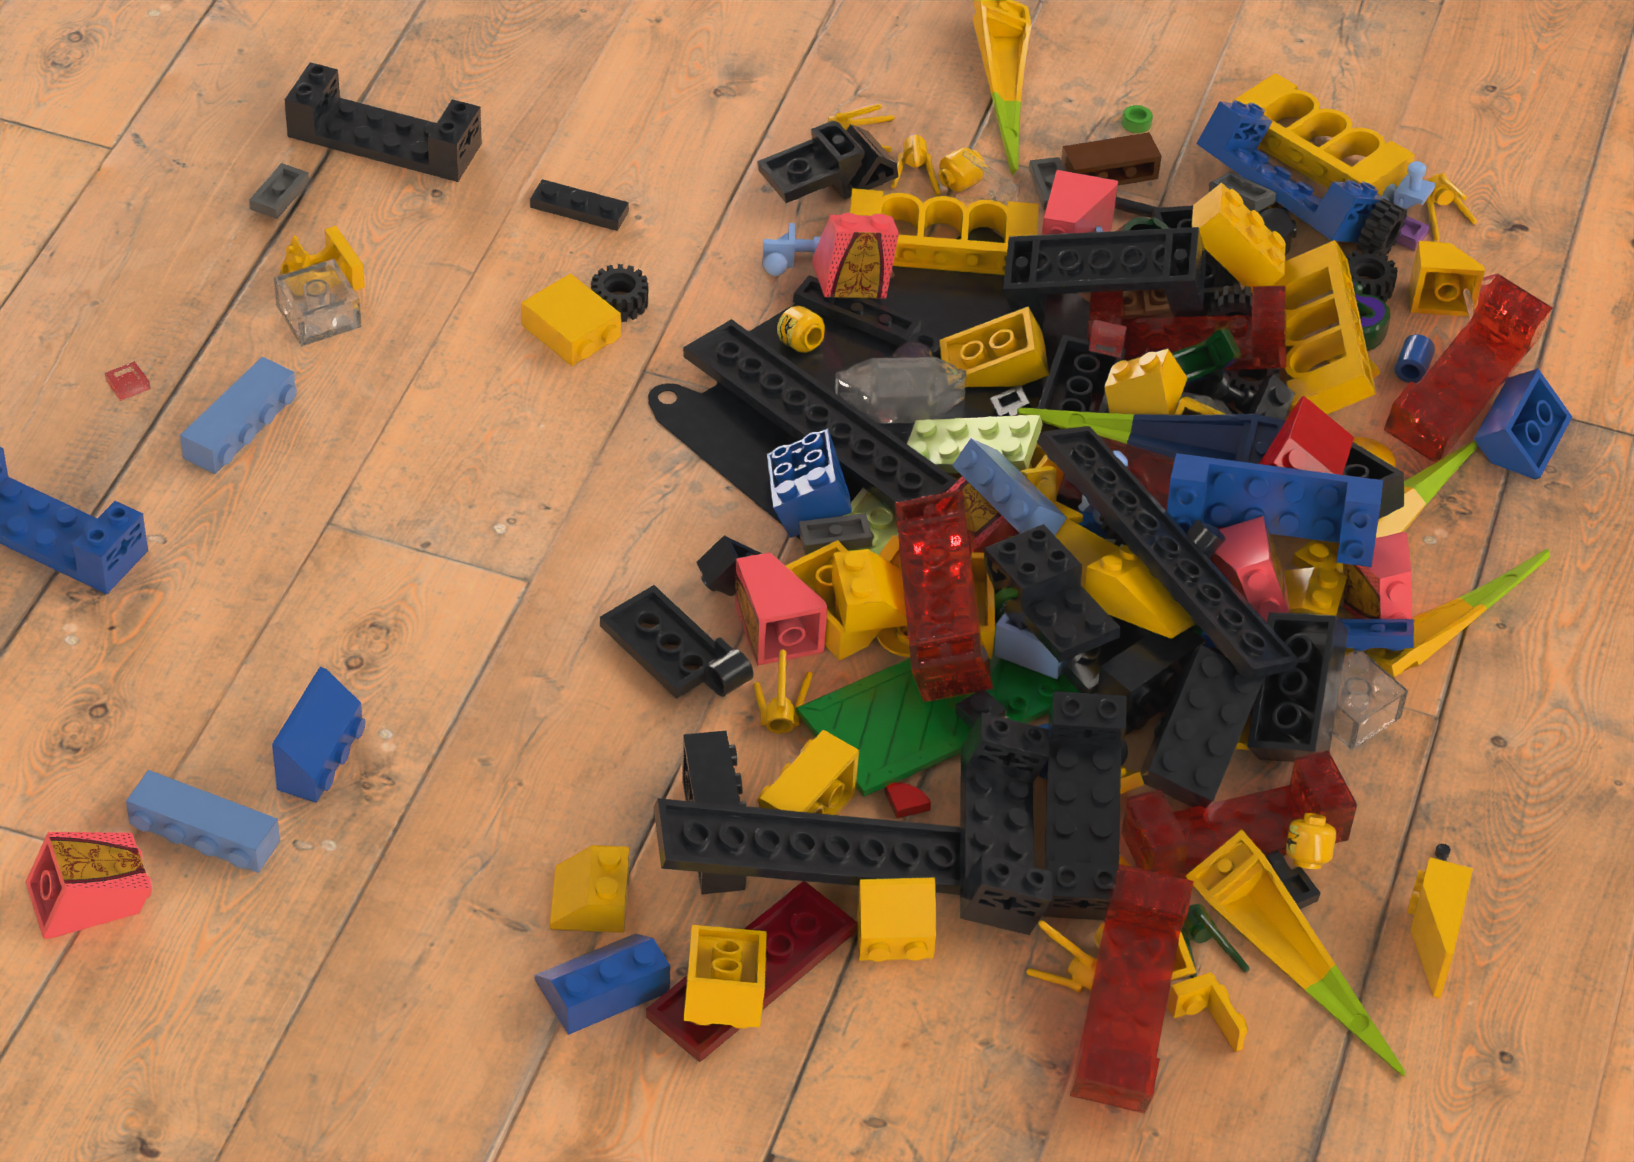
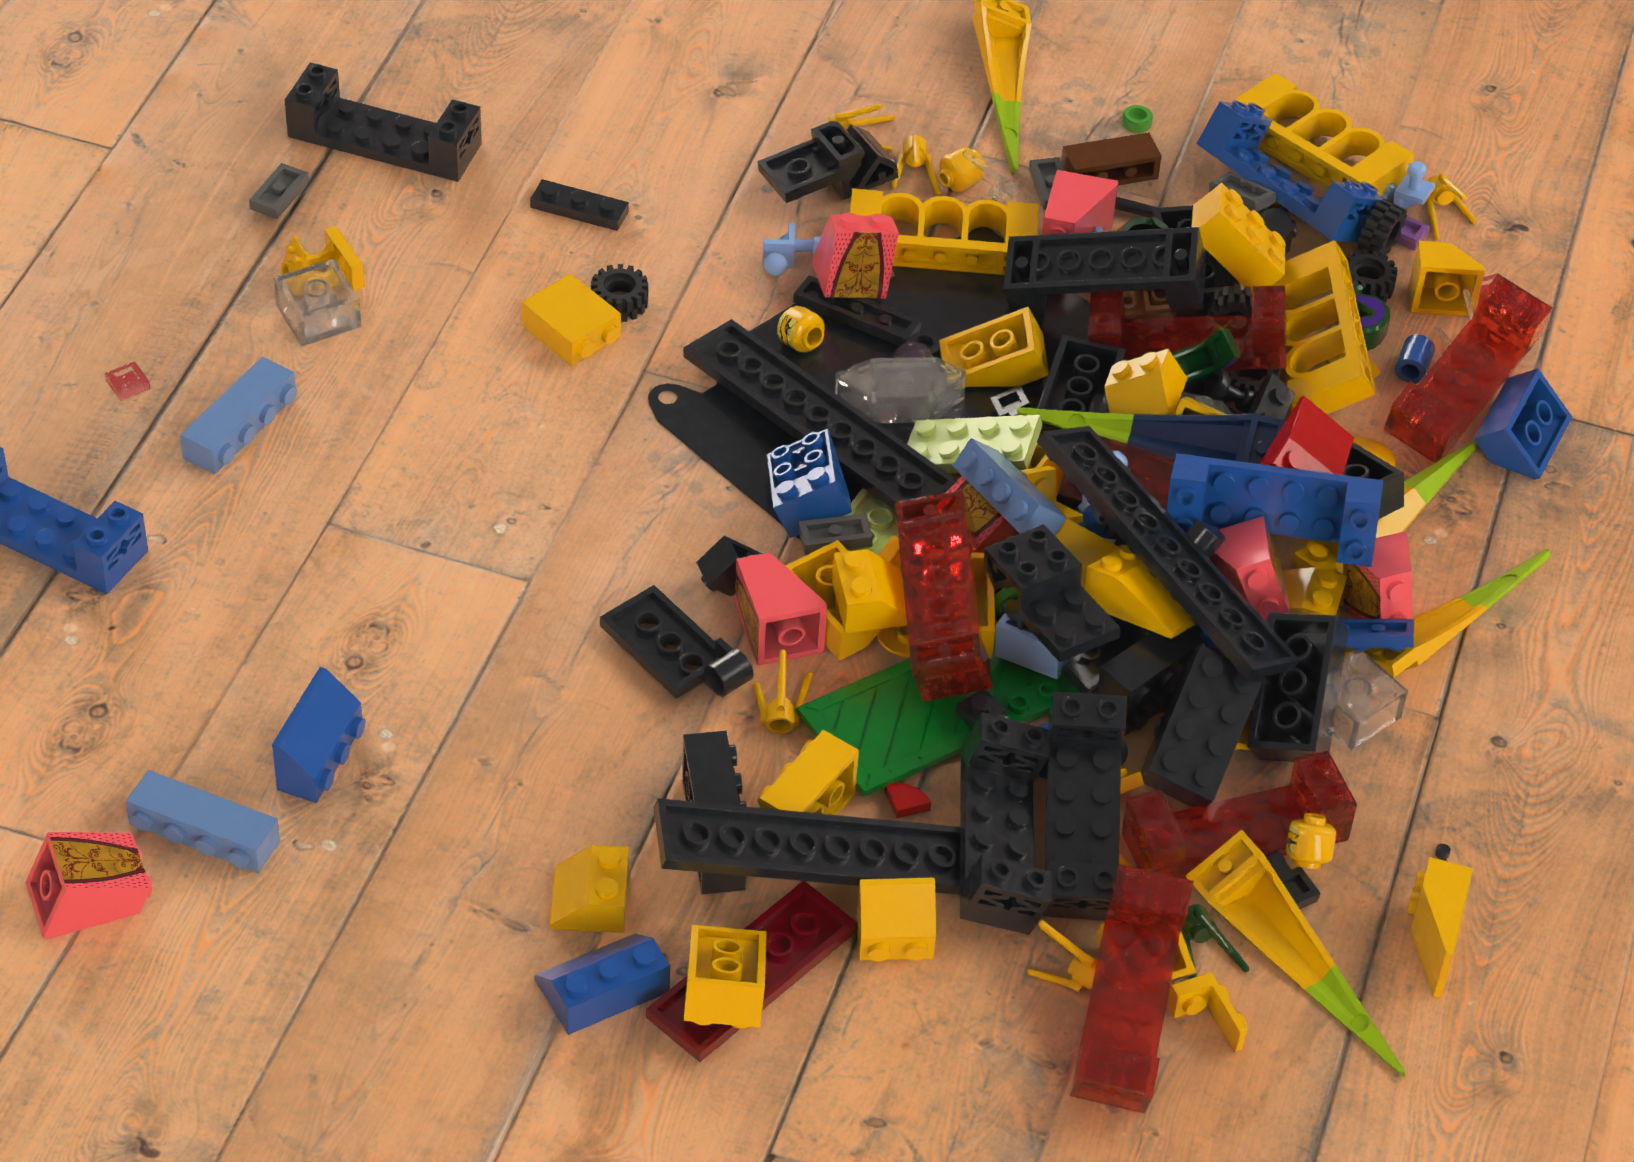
clear tile [1089,320,1127,358] -> none

